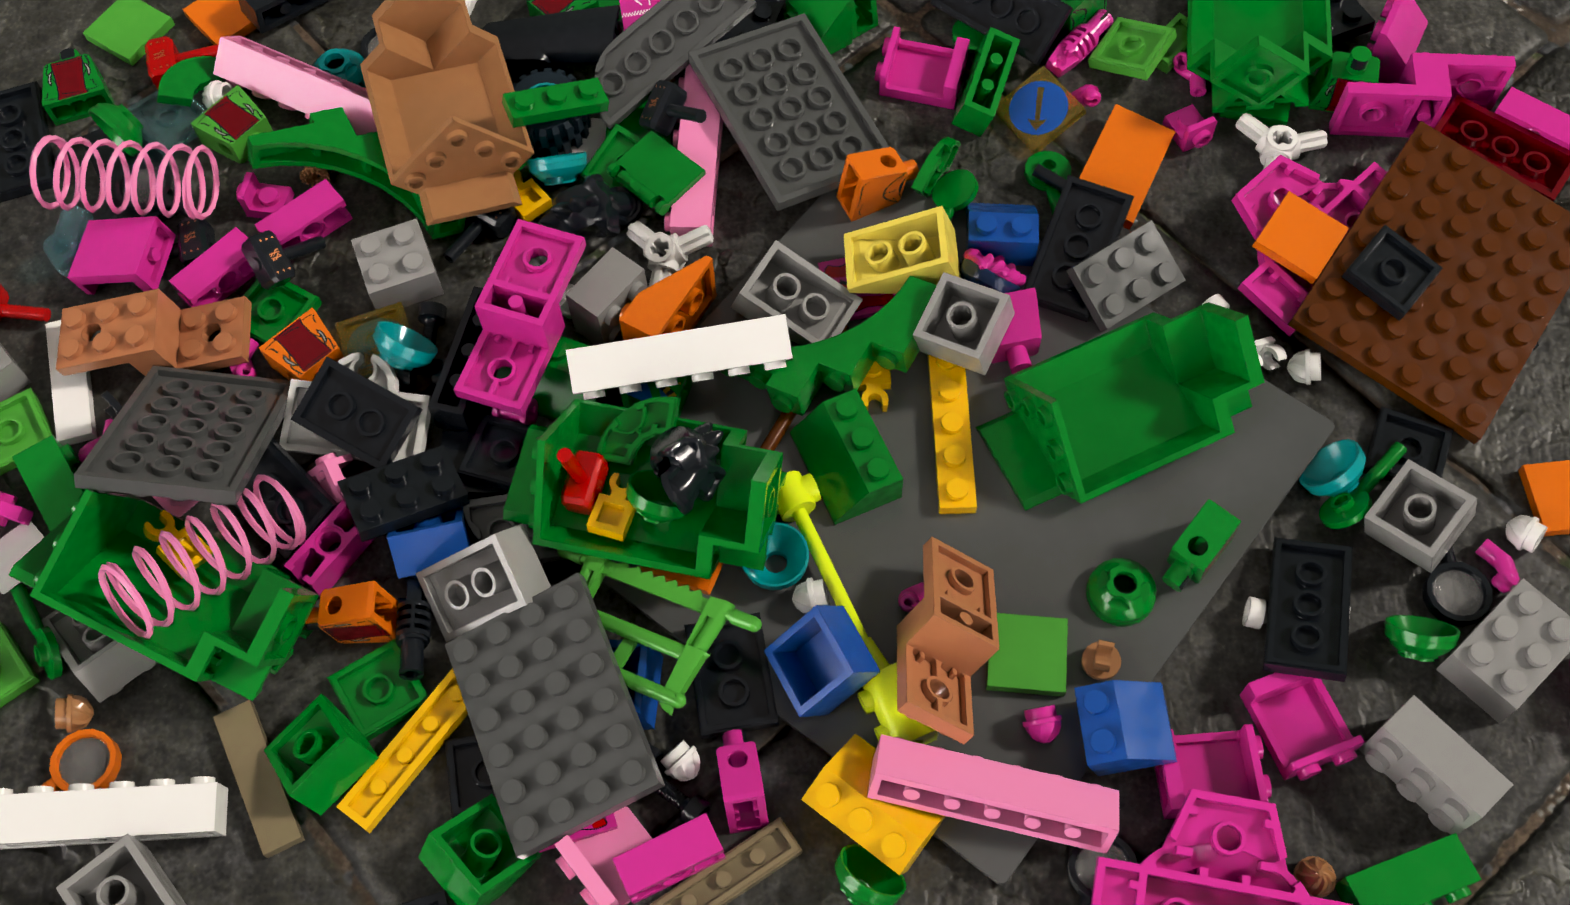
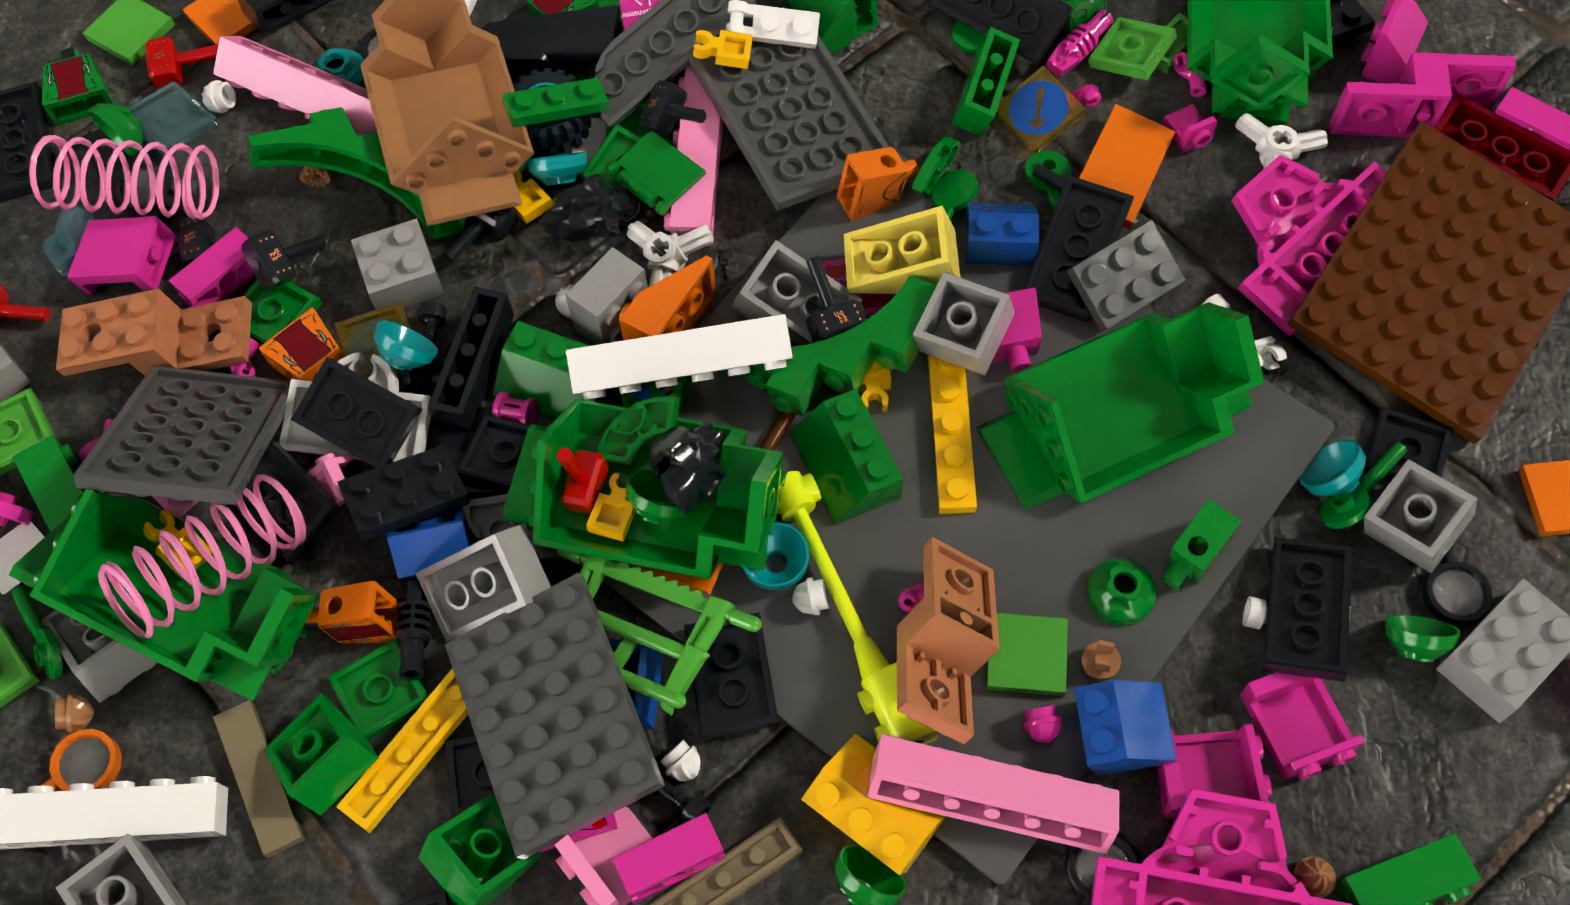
white tile [45,320,97,445] -> none
green tile [157,56,223,107] -> none
torso [190,85,273,164] -> none
dark pink bracket [236,172,295,219] -> none
dark pink piece [254,179,353,248] -> none
dark pink piece [284,499,376,598] -> none
dark pink bracket [453,219,586,416] -> none
dark pink torso [716,729,769,834] -> none
blue piece [764,605,881,717] -> none
dark pink panel [874,26,970,110] -> none
hair [959,248,1026,293] -> none
orange tile [1252,191,1349,284] -> none
white plate [1287,349,1321,385] -> none
green torso [1308,46,1380,113] -> none
black tile [1341,225,1443,321] -> none
light grey brick [1359,695,1514,835] -> none
dark pink arm [1475,538,1520,593] -> none
white plate [1506,515,1548,553] -> none
none -> yellow plate [693,30,753,69]
none -> white plate [726,0,820,49]
none -> black piece [806,256,868,343]

